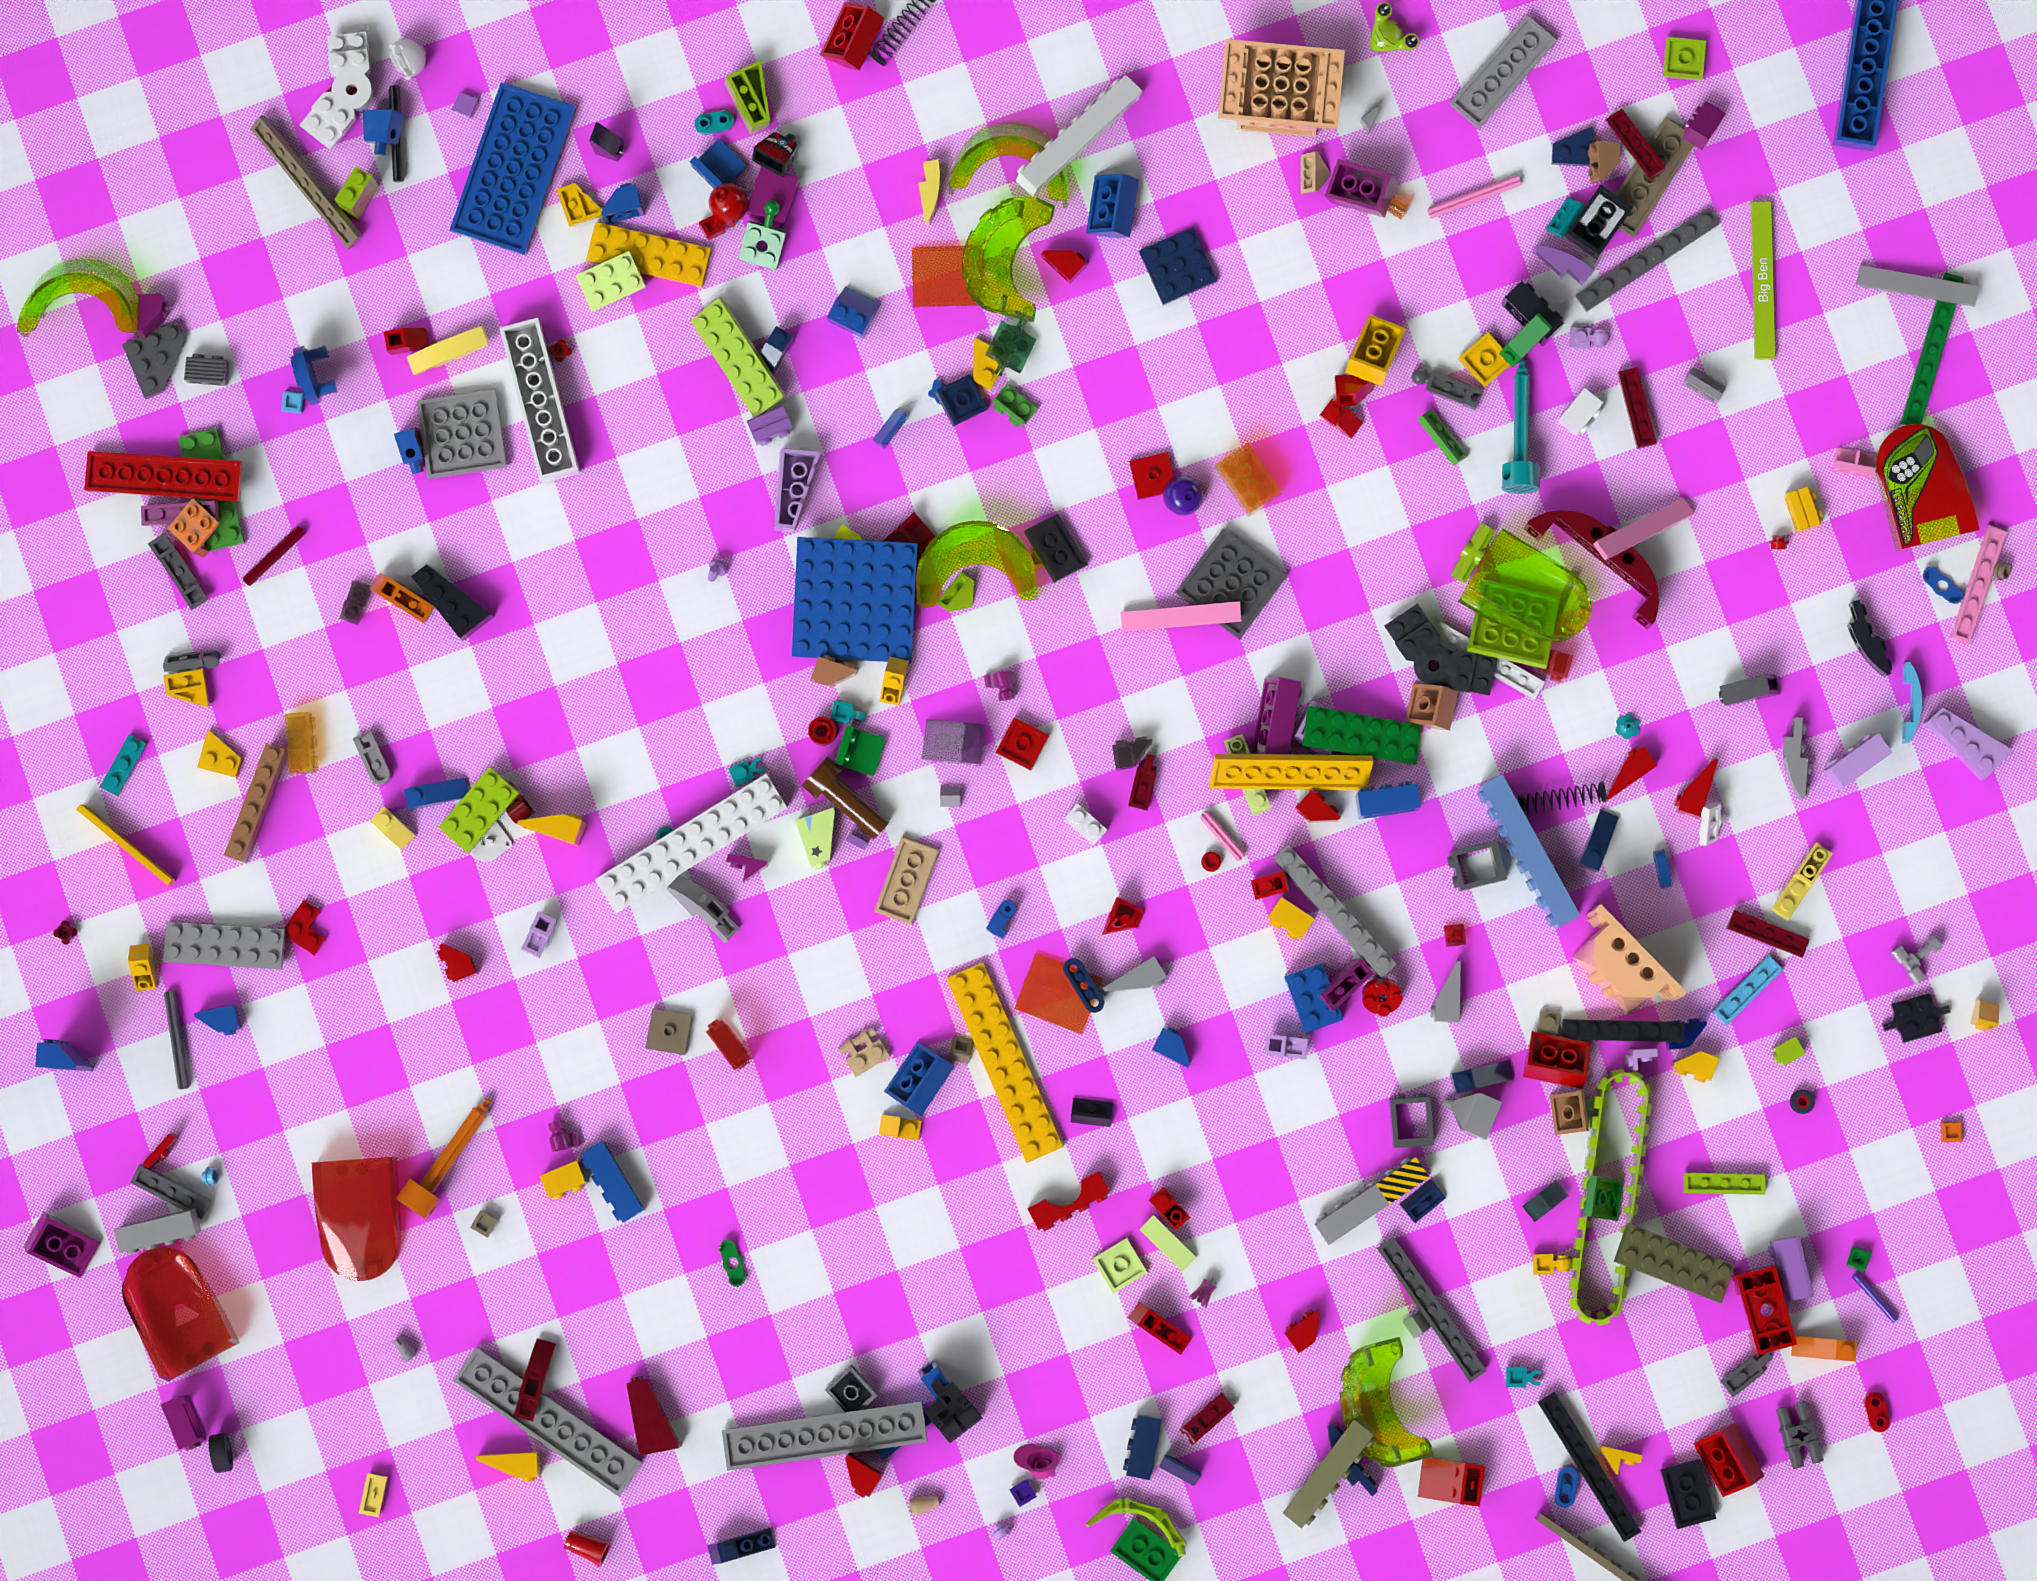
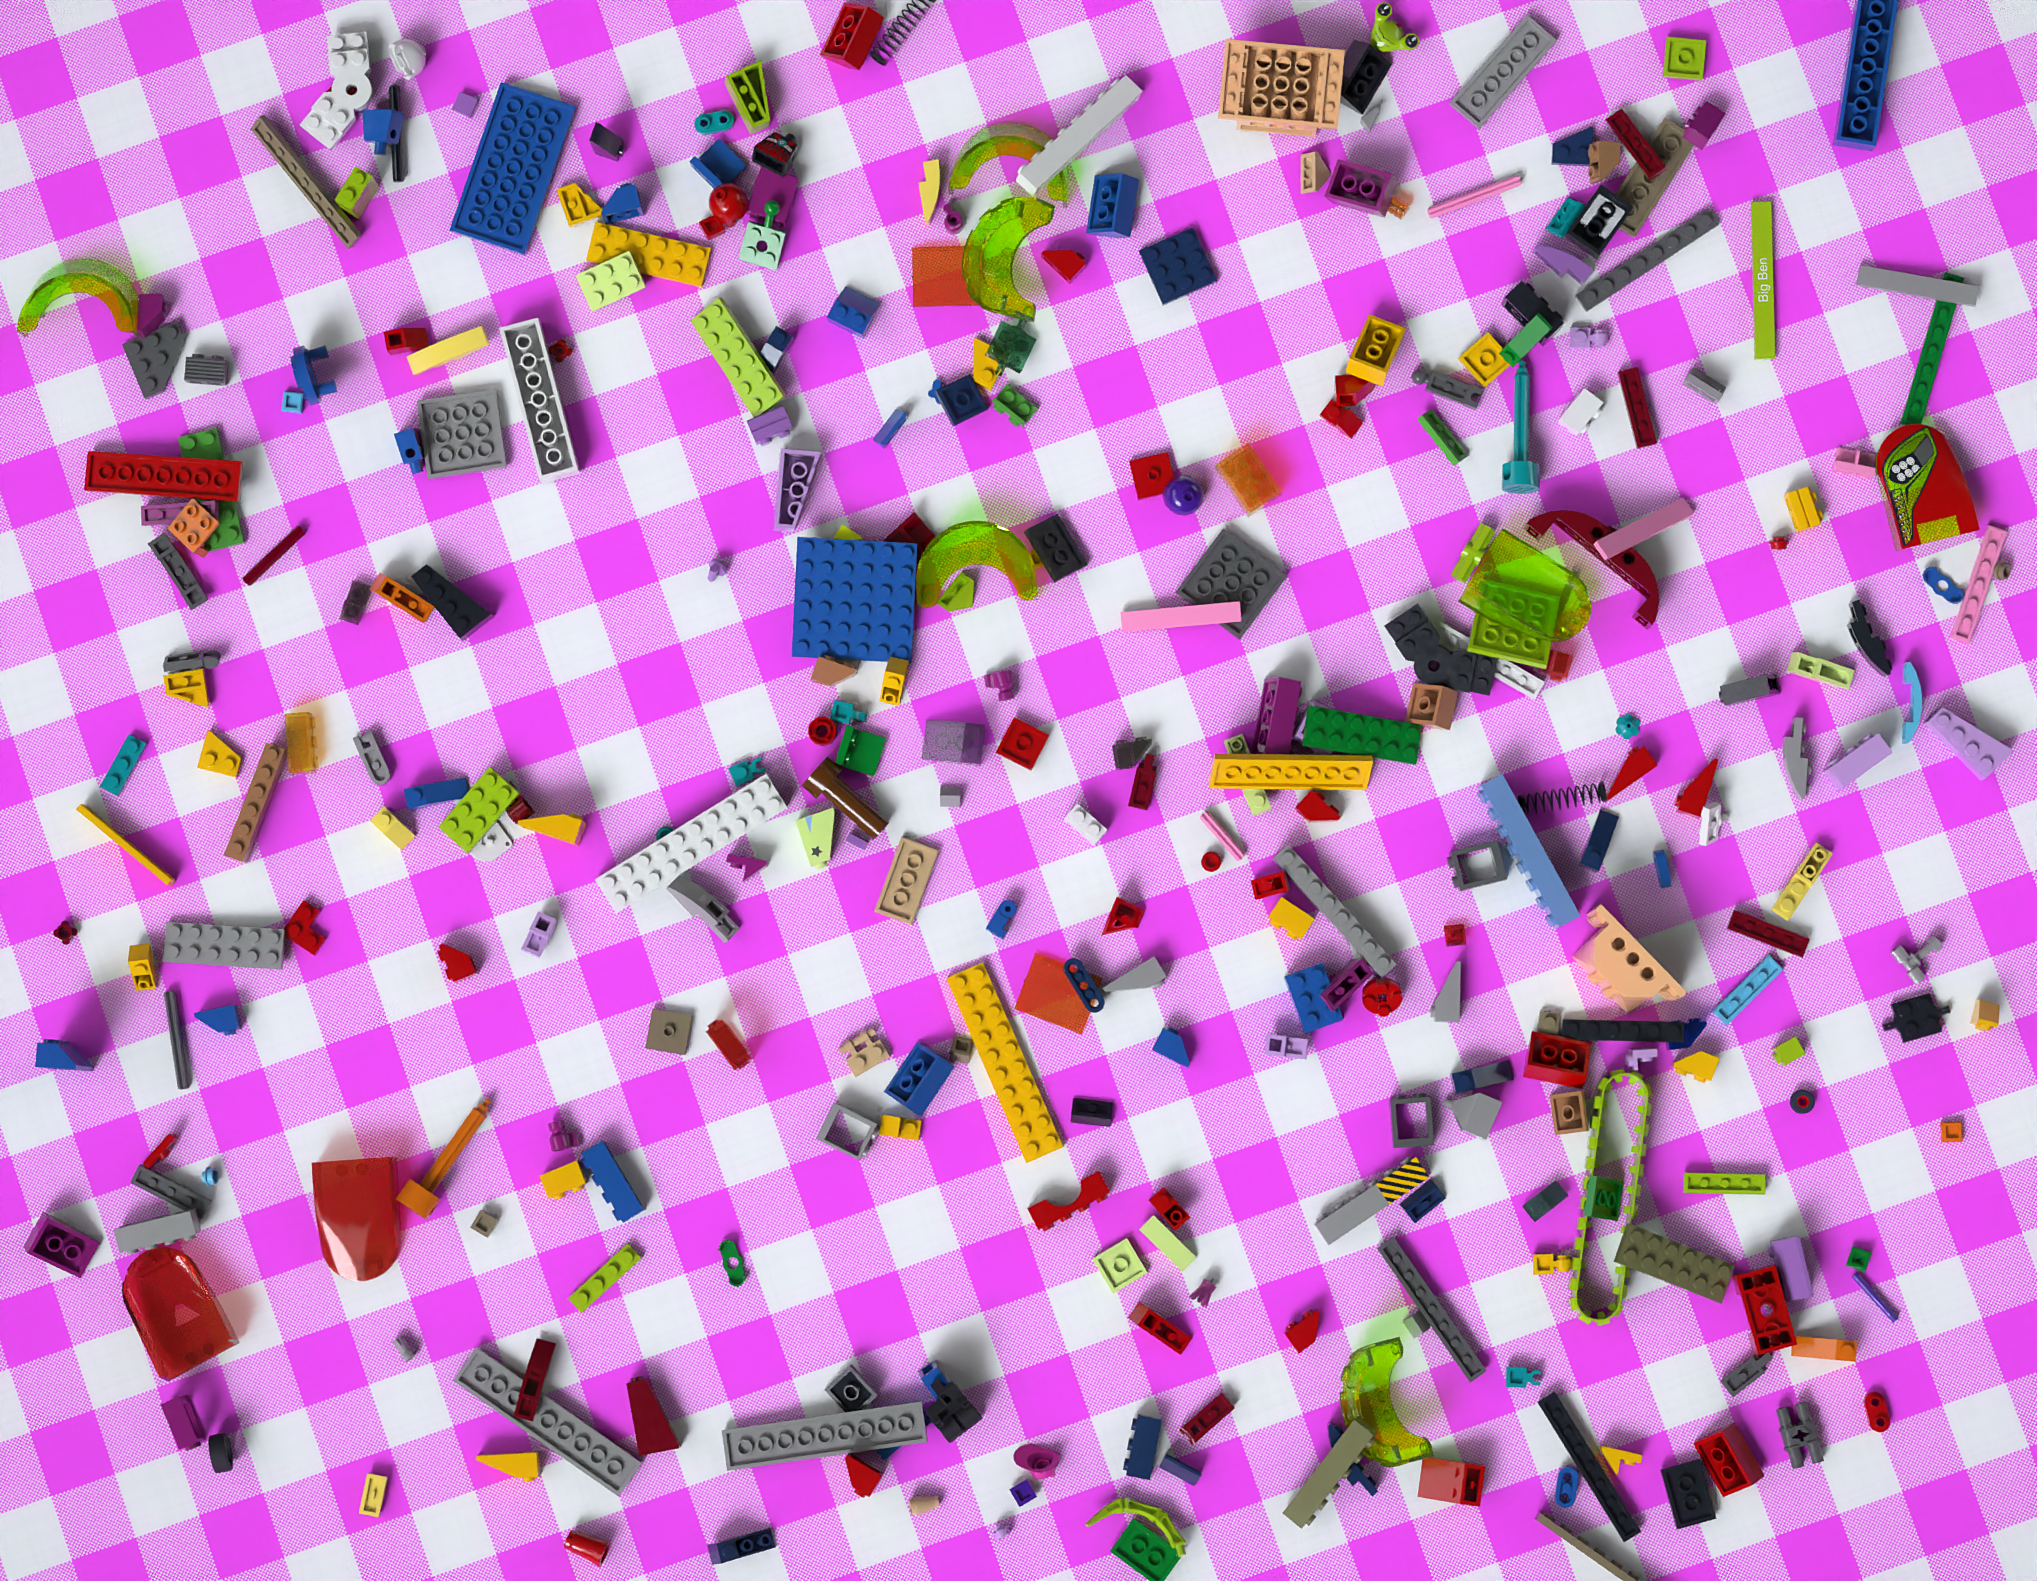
blue brick [1355,781,1421,820] -> none
none -> lime plate [568,1243,642,1313]
none -> light grey window [816,1103,879,1160]
none -> magenta piece [943,204,964,234]
none -> black slope [1340,40,1392,115]
none -> yellowish green slope [1786,652,1855,690]

